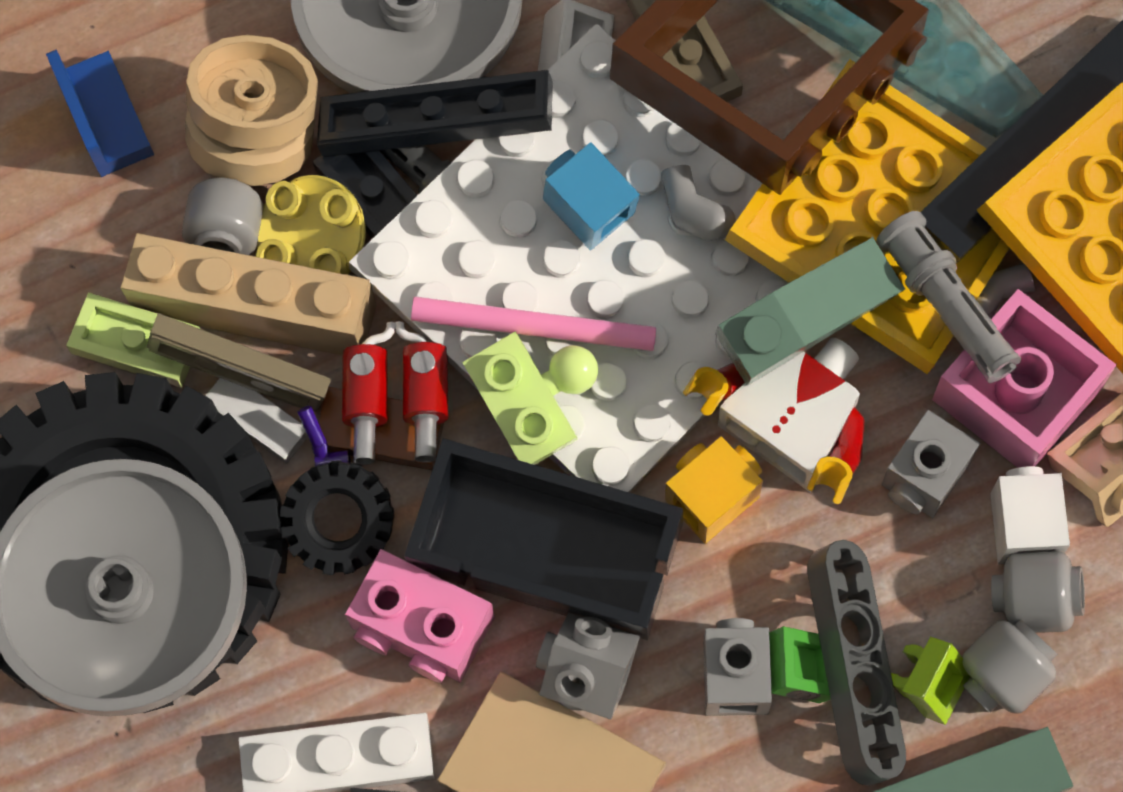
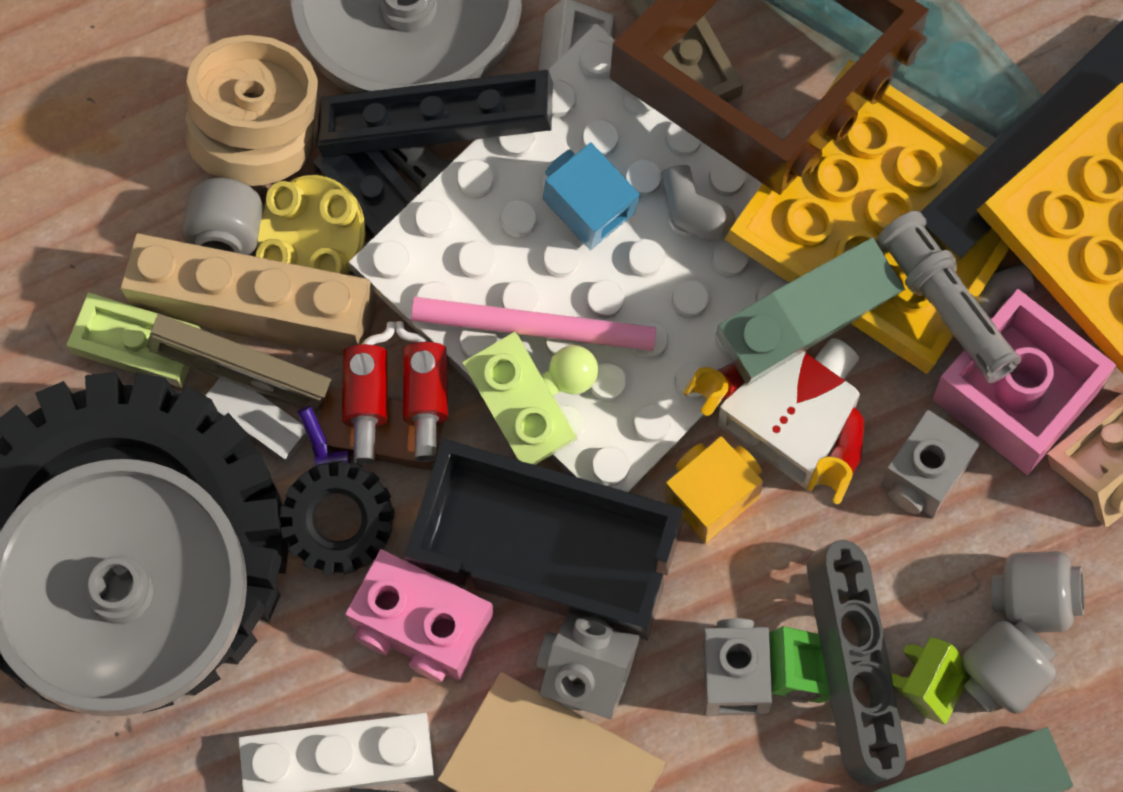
blue panel [46,49,154,177] -> none
white brick [990,466,1070,564] -> none

